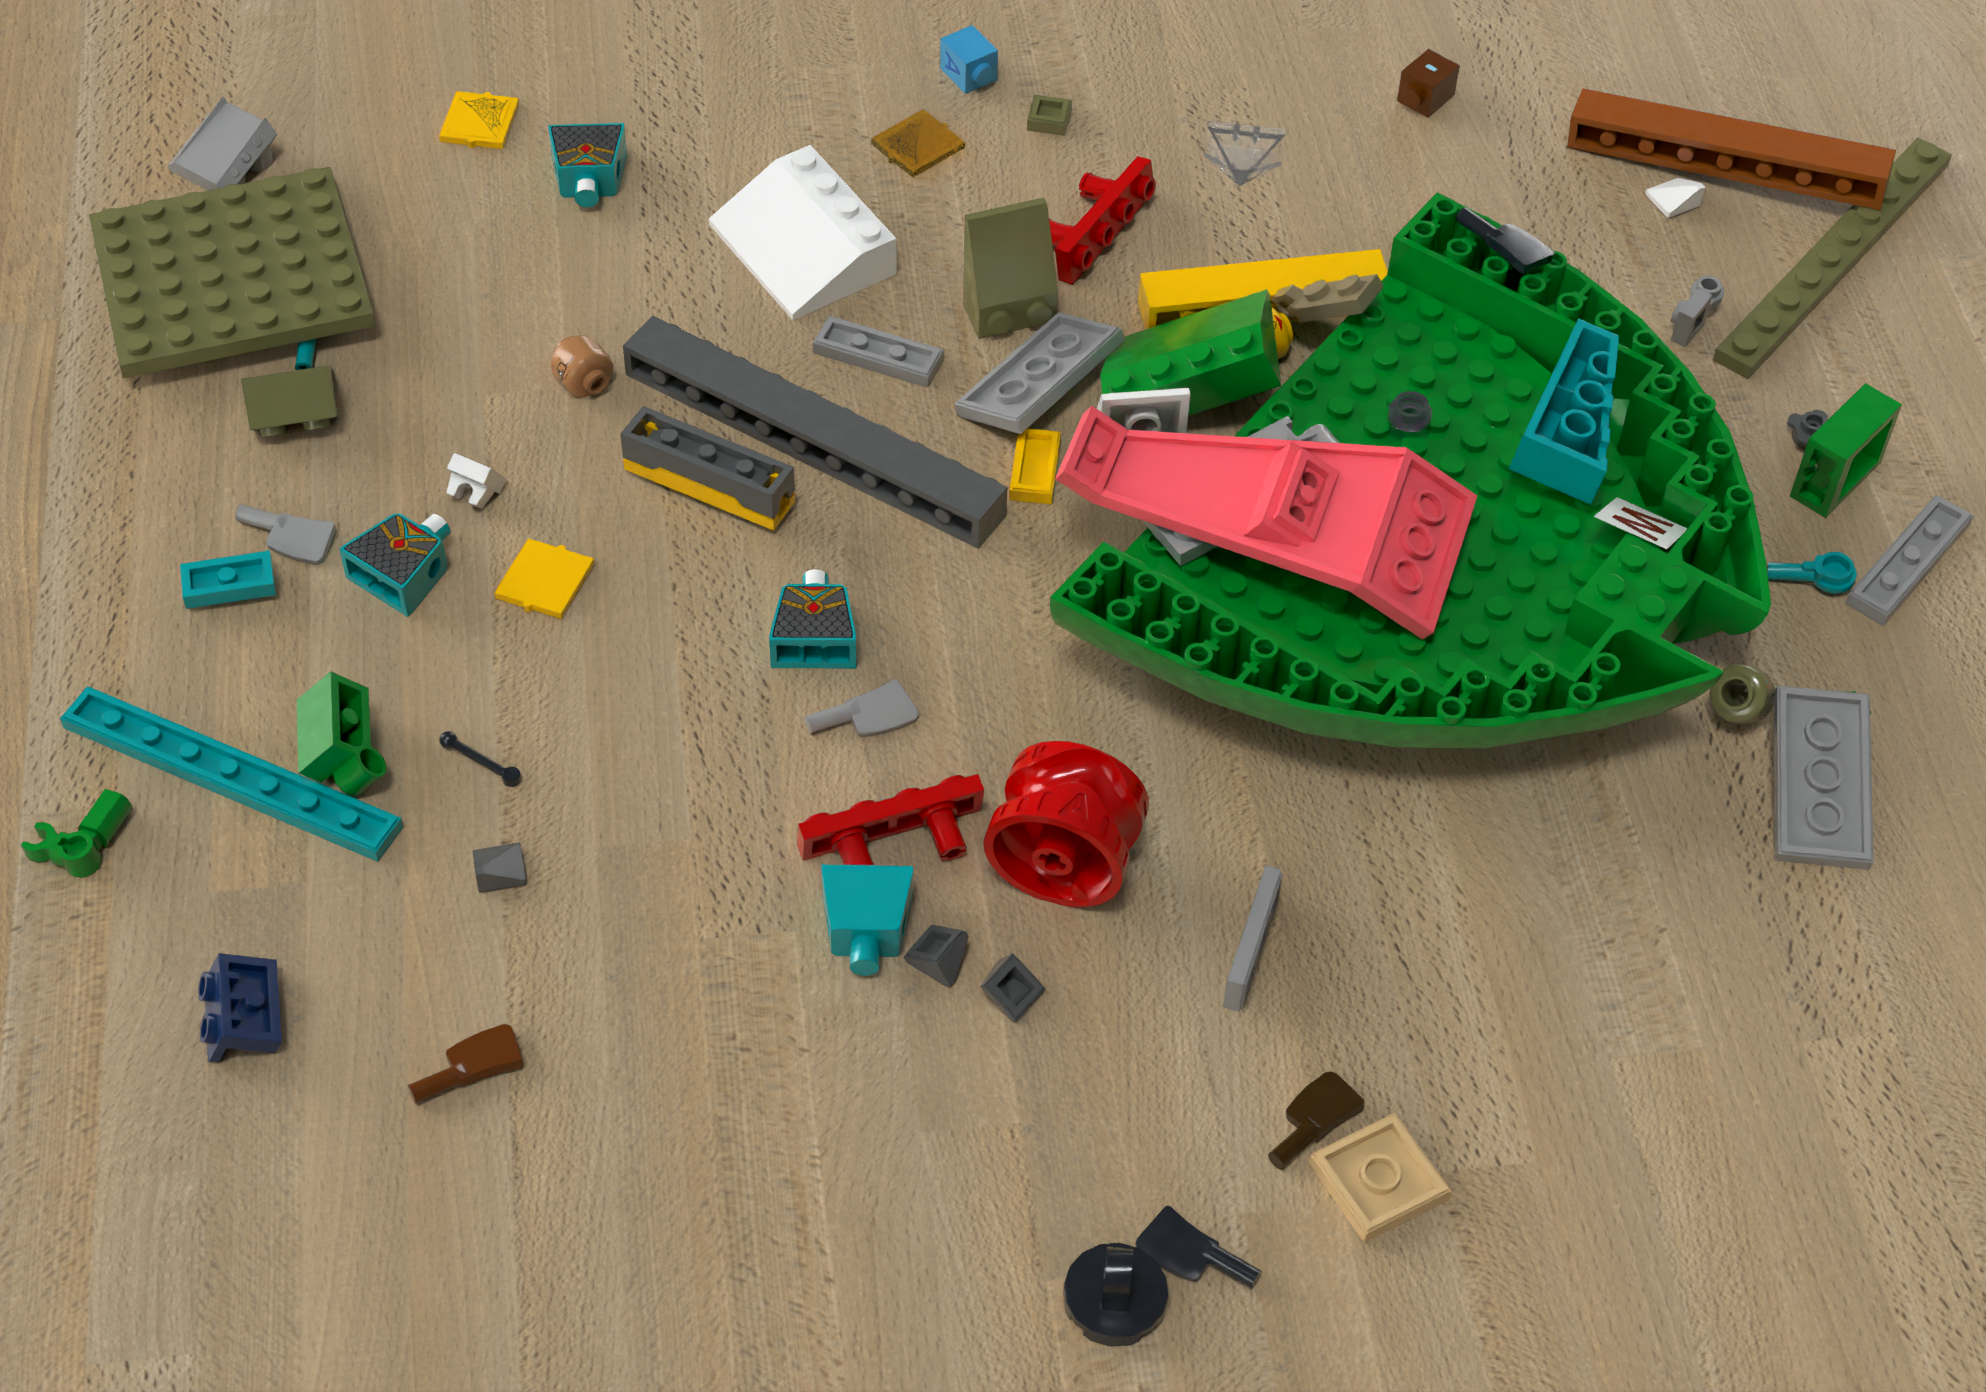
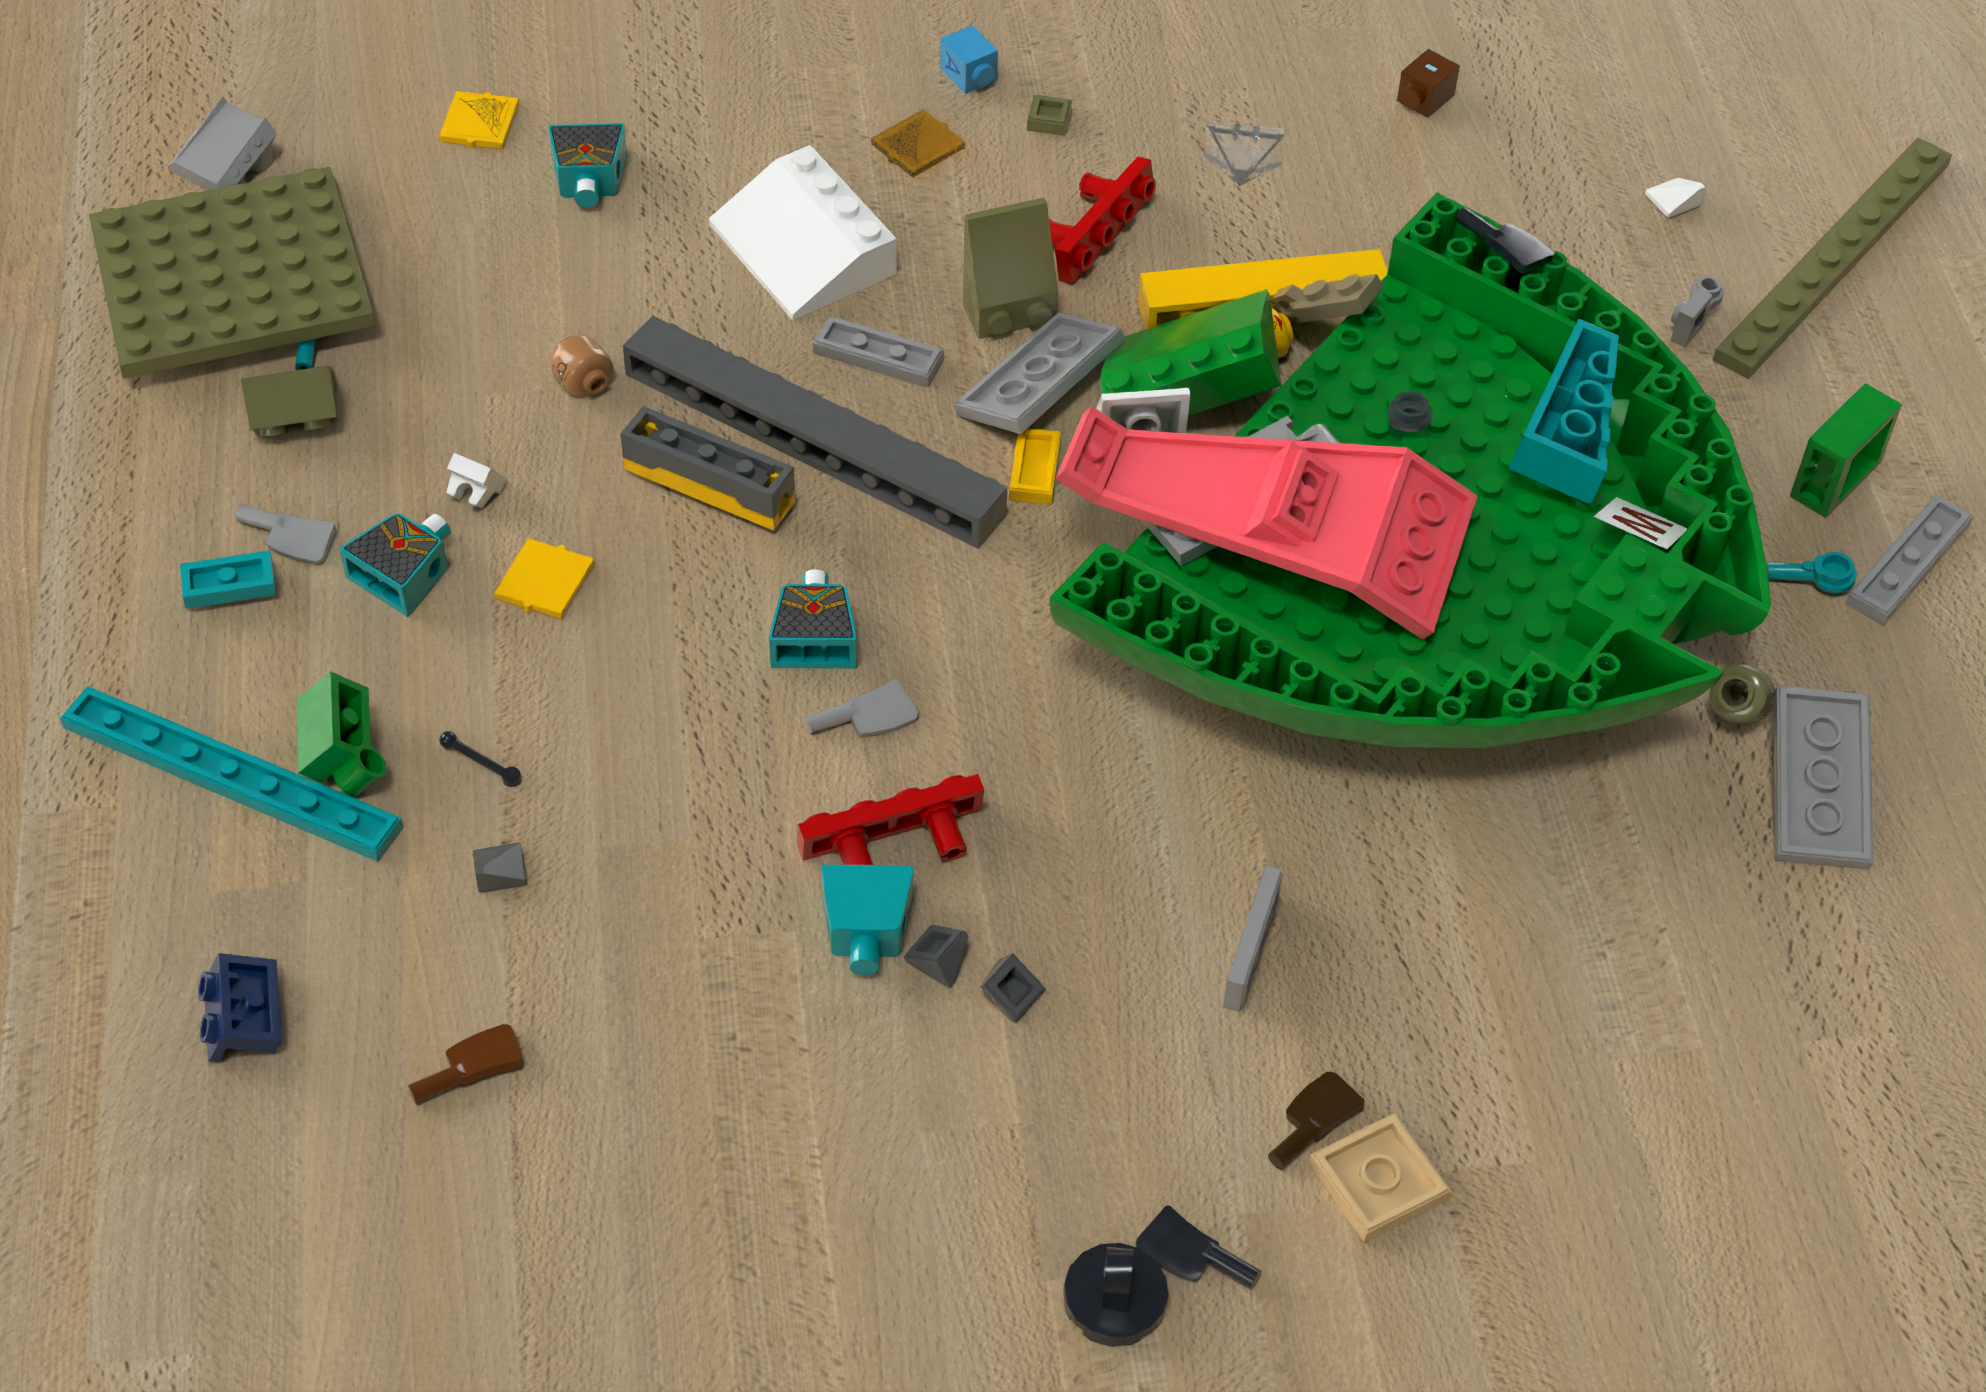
green bar [20,789,133,878] -> none
red piece [983,741,1149,907] -> none
dark orange brick [1567,88,1896,210] -> none
dark grey plate [1787,410,1828,449] -> none

